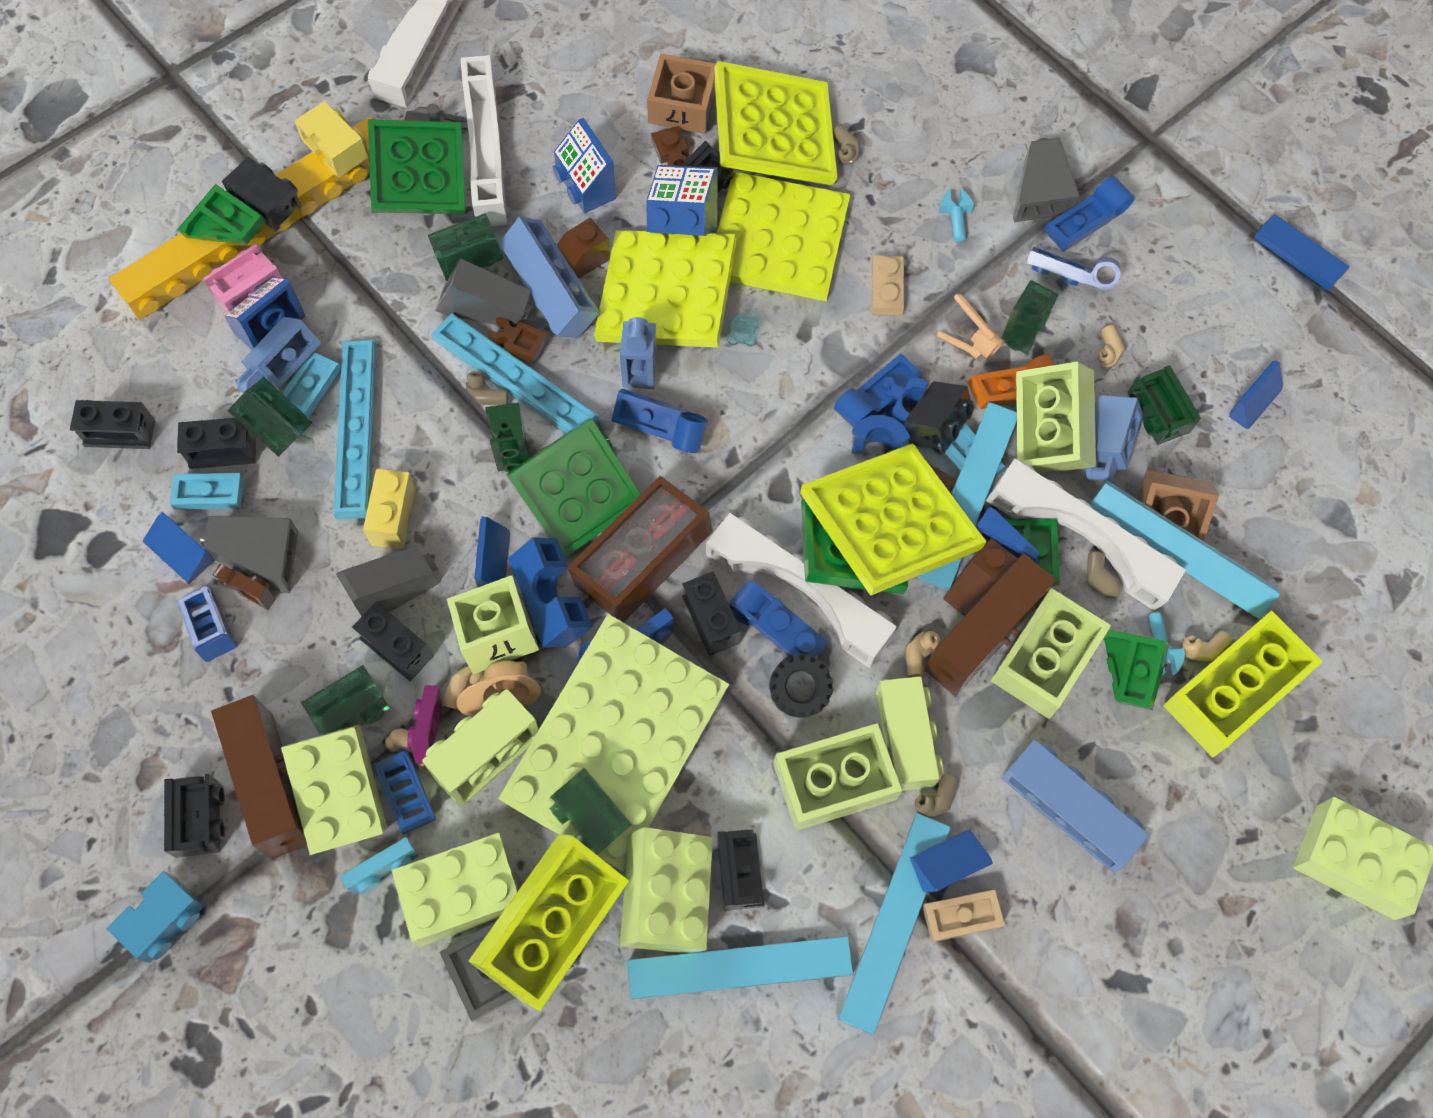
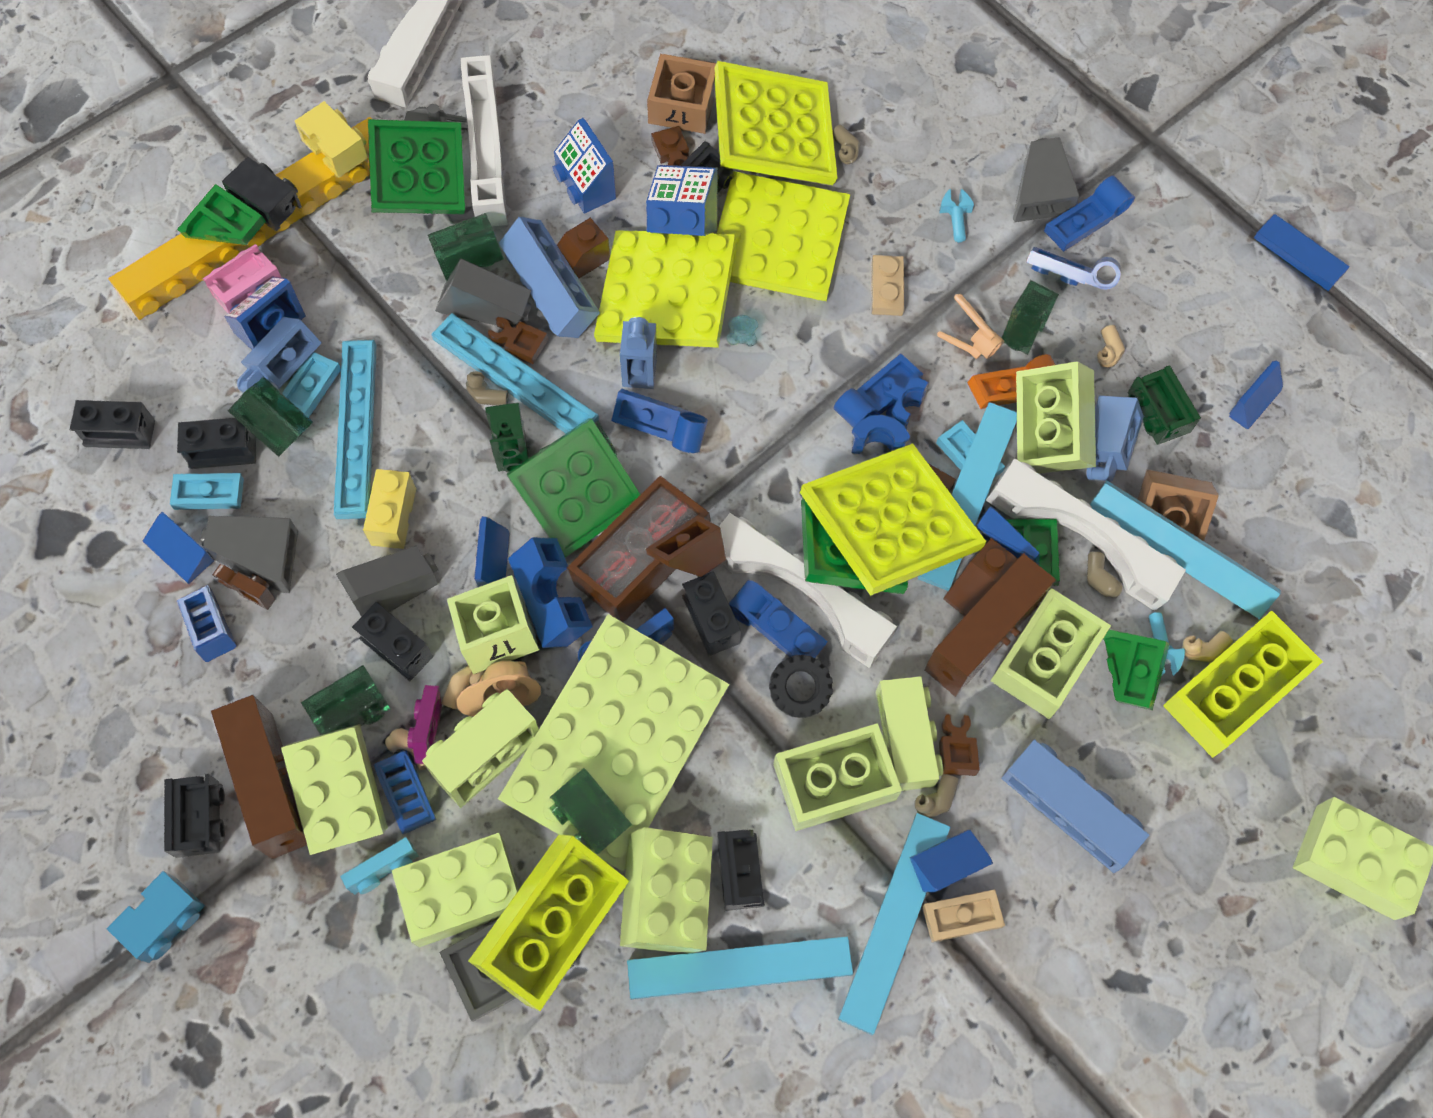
black hinge [904,381,974,453] -> none
tan arm [905,631,940,678] -> none
none -> reddish brown slope [646,515,726,577]
none -> reddish brown plate [939,714,980,776]

